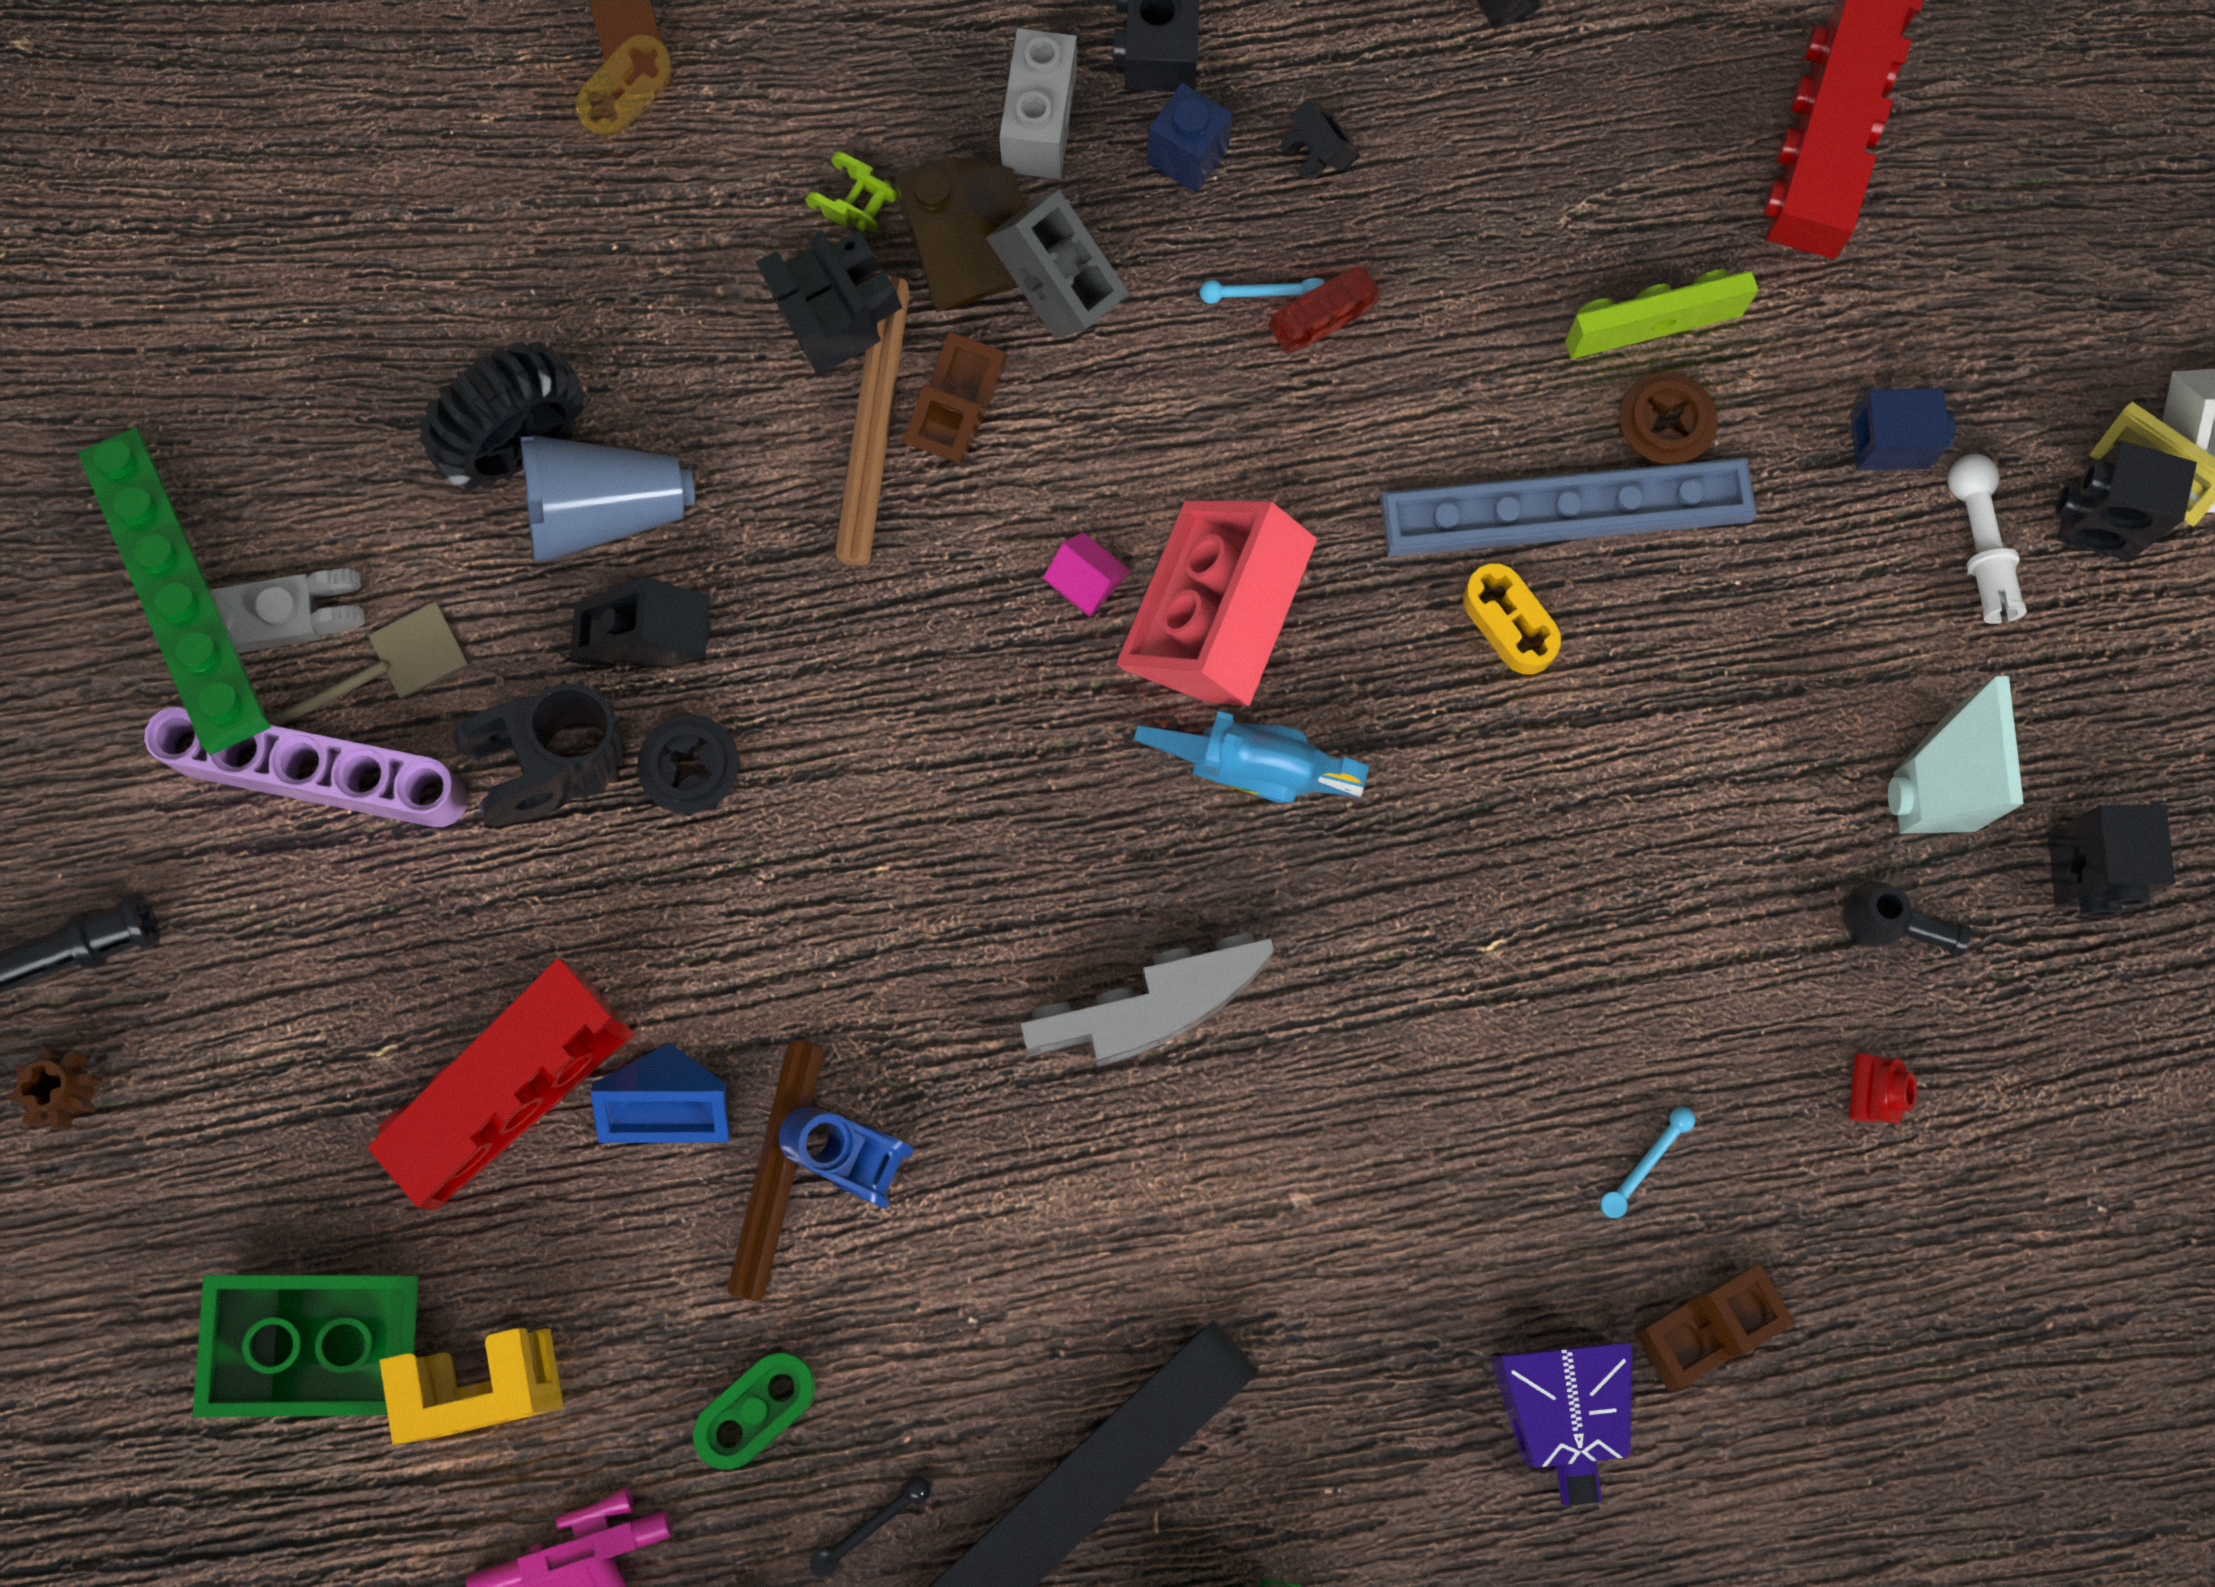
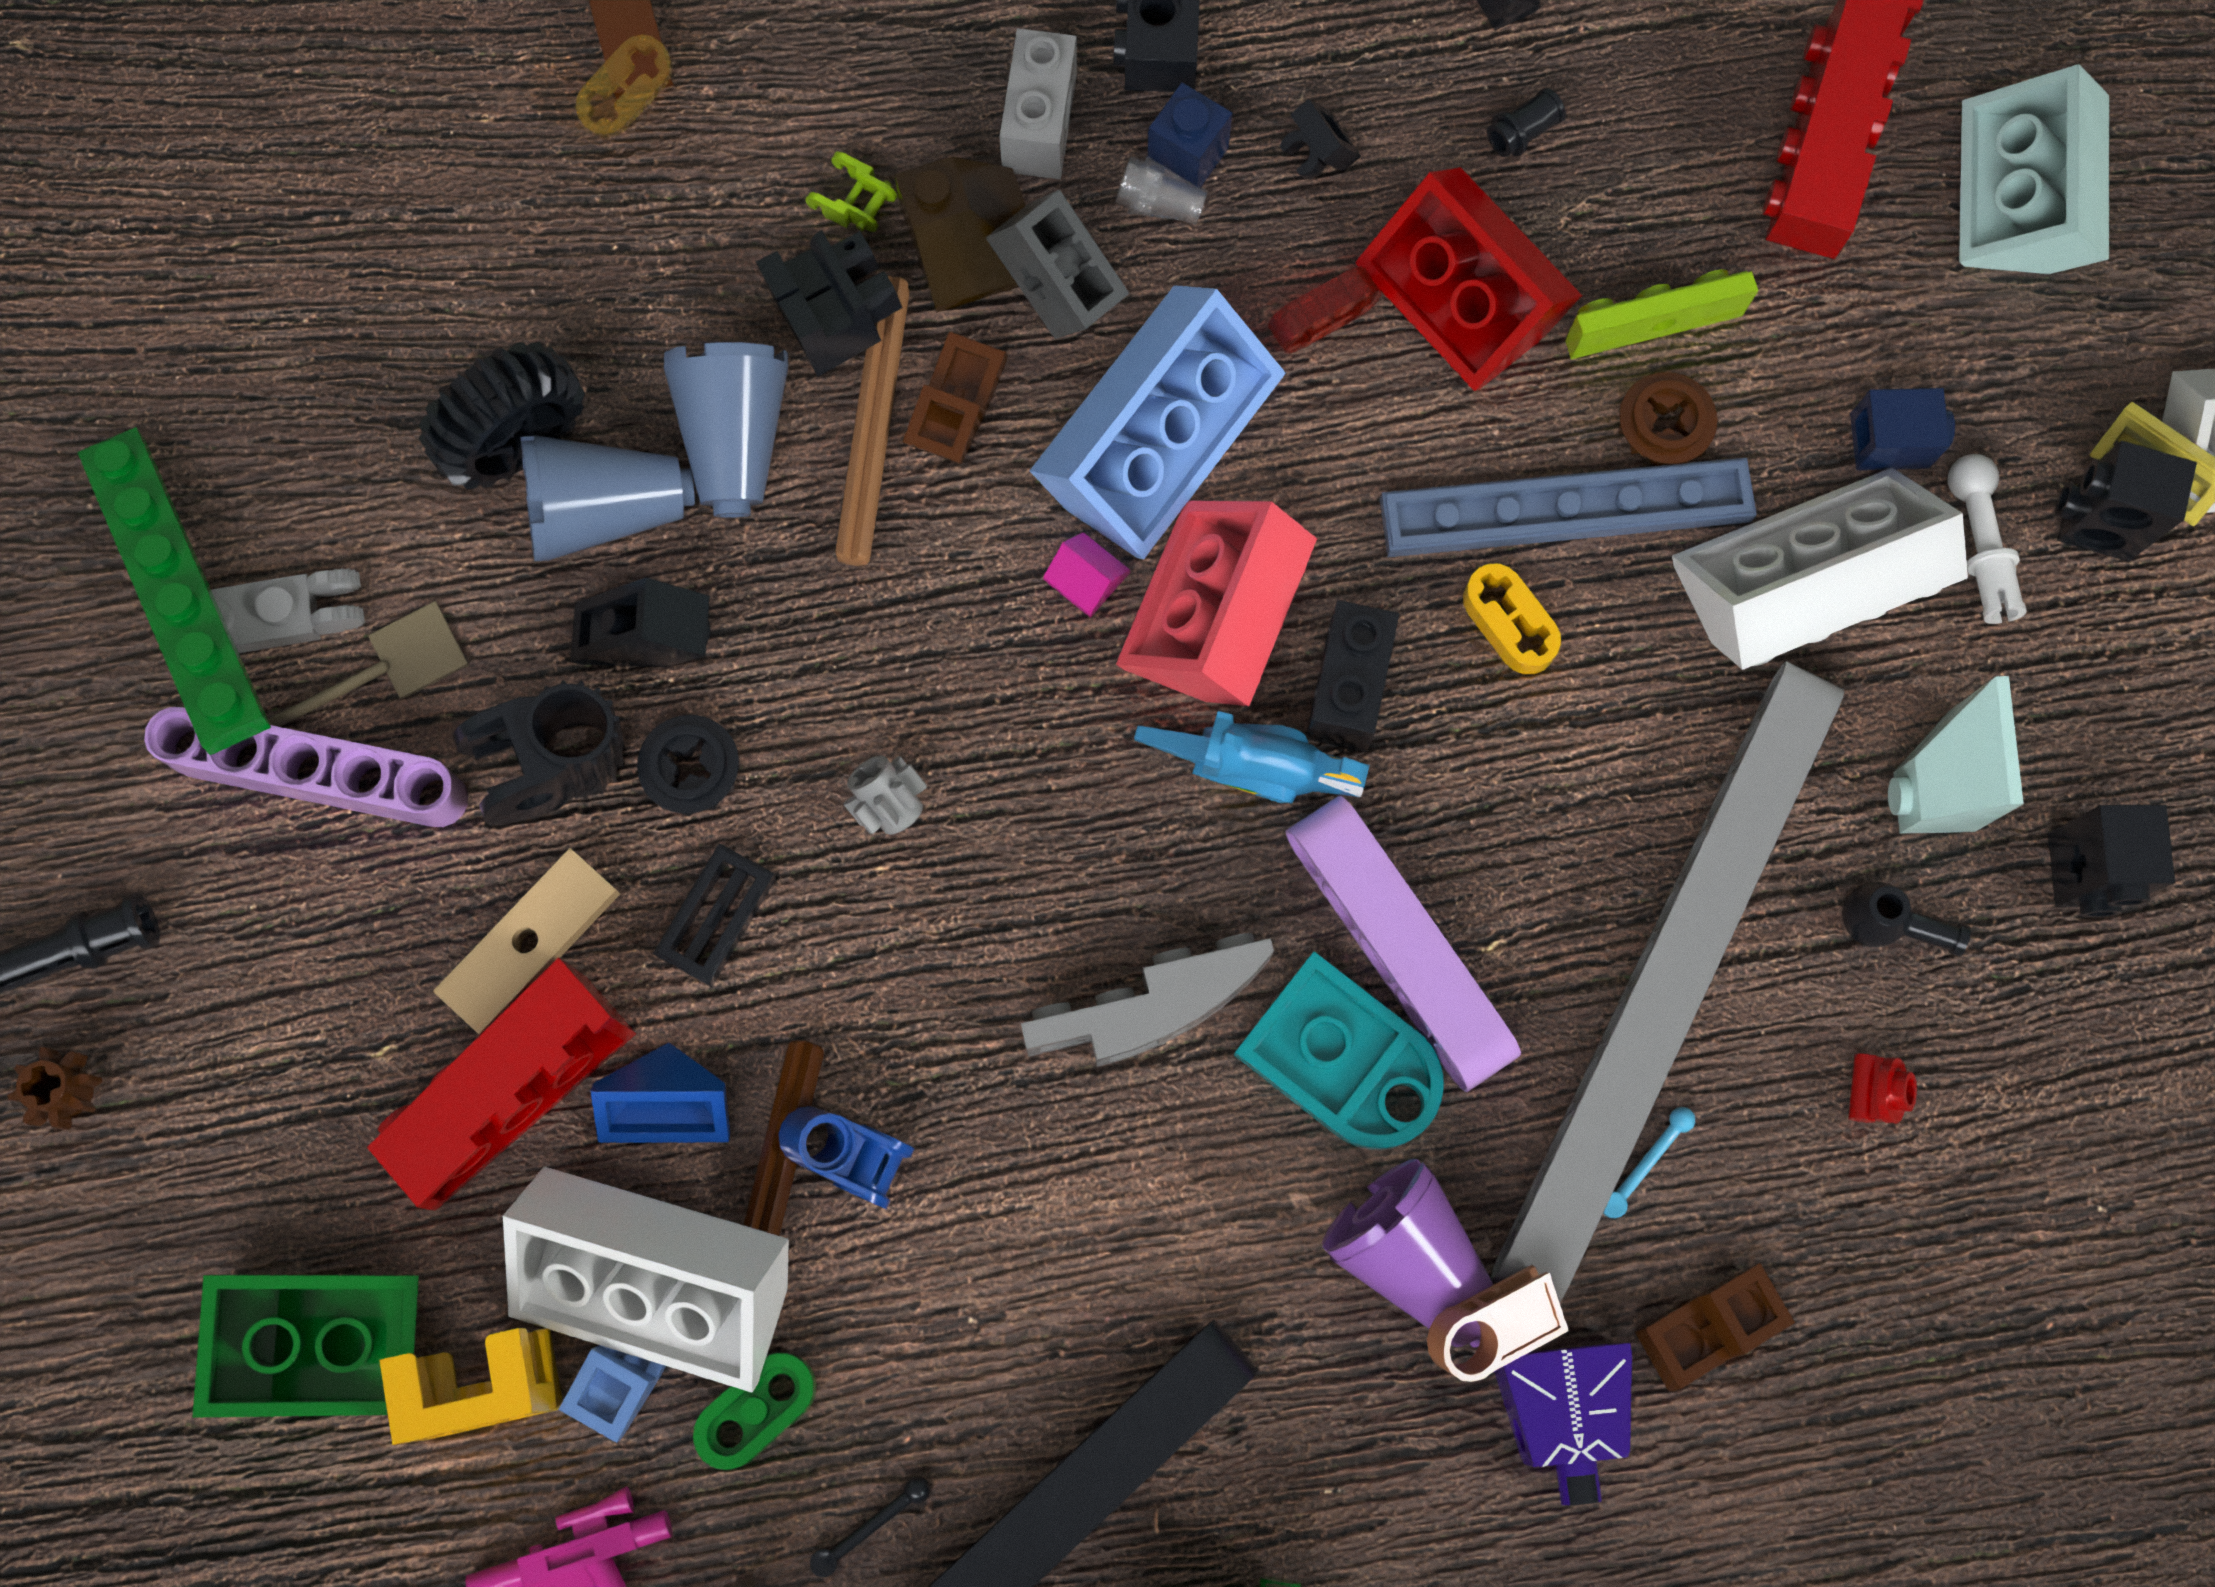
medium azure hinge [1199,278,1326,304] -> none
none -> tan tile [433,848,620,1035]
none -> white slope [503,1166,789,1393]
none -> medium blue slope [558,1345,666,1443]
none -> black tile [653,843,777,988]
none -> sand blue cone [663,342,789,518]
none -> light grey gear [844,755,927,835]
none -> light blue slope [1029,285,1286,560]
none -> clear cone [1115,155,1208,225]
none -> teal tile [1234,951,1444,1150]
none -> lavender beam [1285,795,1521,1092]
none -> black brick [1306,600,1400,752]
none -> medium lavender cone [1322,1159,1494,1348]
none -> red slope [1355,167,1583,392]
none -> piece [1427,1265,1568,1382]
none -> black pin [1487,88,1566,157]
none -> light grey beam [1490,661,1844,1304]
none -> white slope [1672,467,1968,670]
none -> light aqua slope [1959,64,2109,274]

